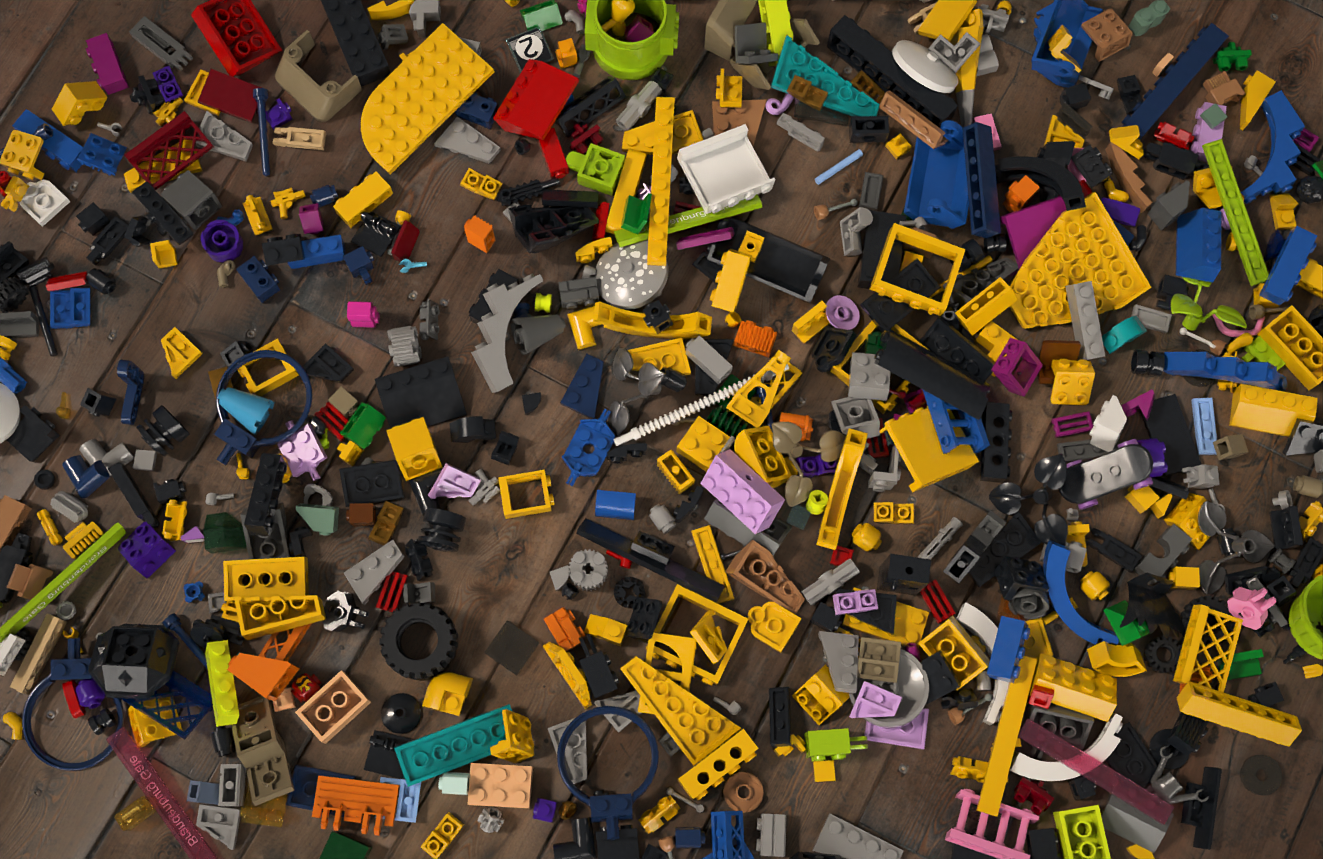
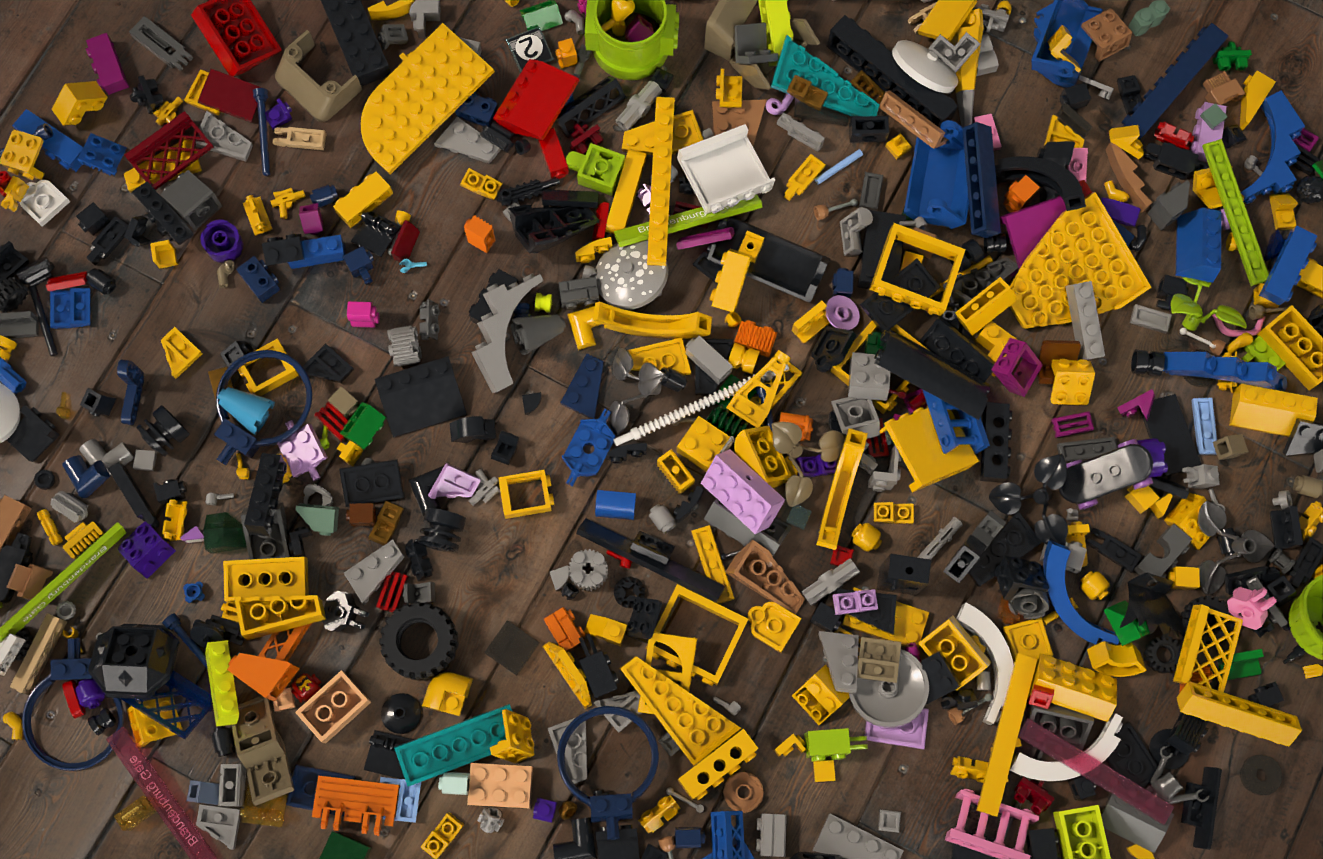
light grey hand [97,122,123,137] -> none
dark purple slope [152,66,183,103] -> none
flat silver tile [208,592,227,615] -> none
blue arm [217,209,244,226] -> none
black arm [306,415,327,435] -> none
yellow brick [386,417,443,481] -> none
green panel [621,193,652,234] -> none
black brick [643,300,674,335] -> none
yellow wing [690,609,727,664] -> none
black tile [769,687,792,747] -> none
neon yellow wheel [806,490,828,515] -> none
lavender wing [849,681,902,718] -> none
red tile [919,579,956,623] -> none
blue brick [987,616,1030,683] -> none
black bracket [1071,145,1113,189] -> none
white slope [1089,395,1127,452] -> none
teal brick [1102,315,1147,354] -> none
light nougat tile [1152,53,1174,77] -> none
none -> black piece [480,122,514,153]
none -> yellow wheel [728,343,760,374]
none -> yellow hinge [784,154,826,201]
none -> dark blue window [832,268,853,298]
none -> light grey tile [878,810,901,833]
none -> black slope [1222,124,1247,148]

